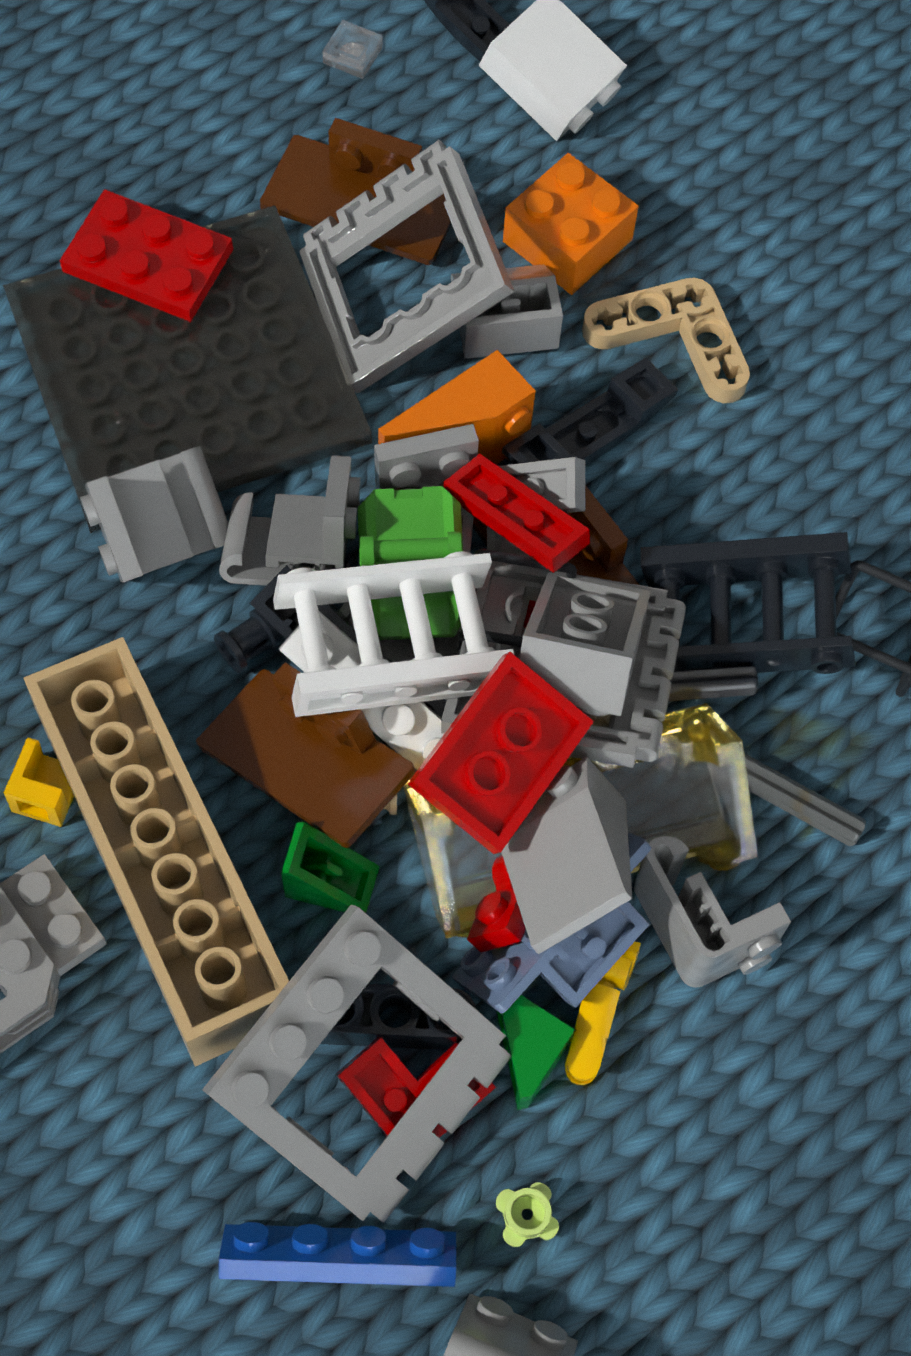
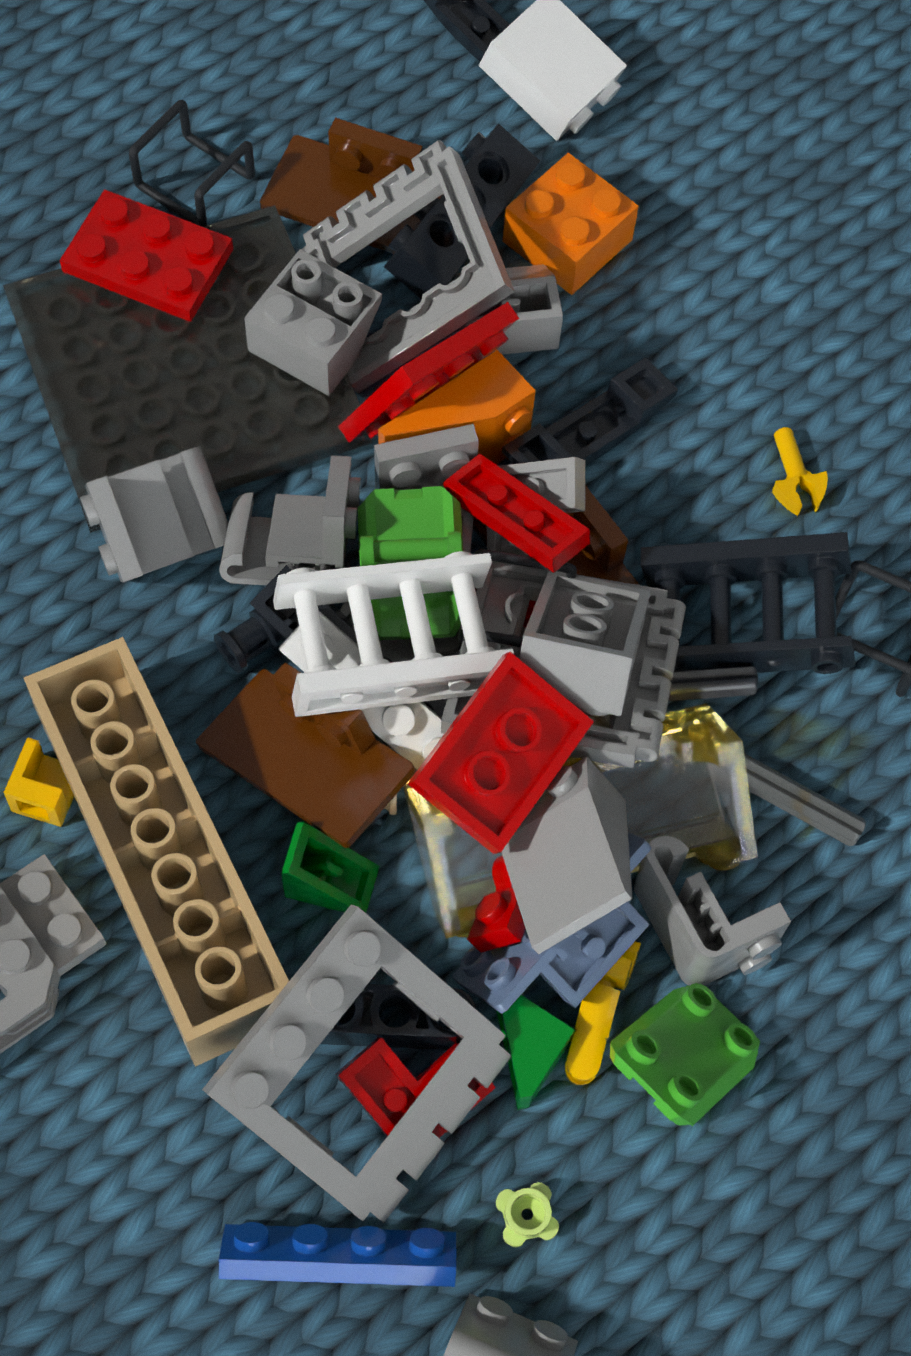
clear plate [323,20,383,79] -> none
tan beam [582,278,750,403] -> none
none -> black piece [129,100,255,228]
none -> light grey slope [244,249,382,396]
none -> red plate [338,302,519,443]
none -> black brick [383,123,540,300]
none -> bright green shield [610,983,760,1127]
none -> yellow bar [772,427,828,516]

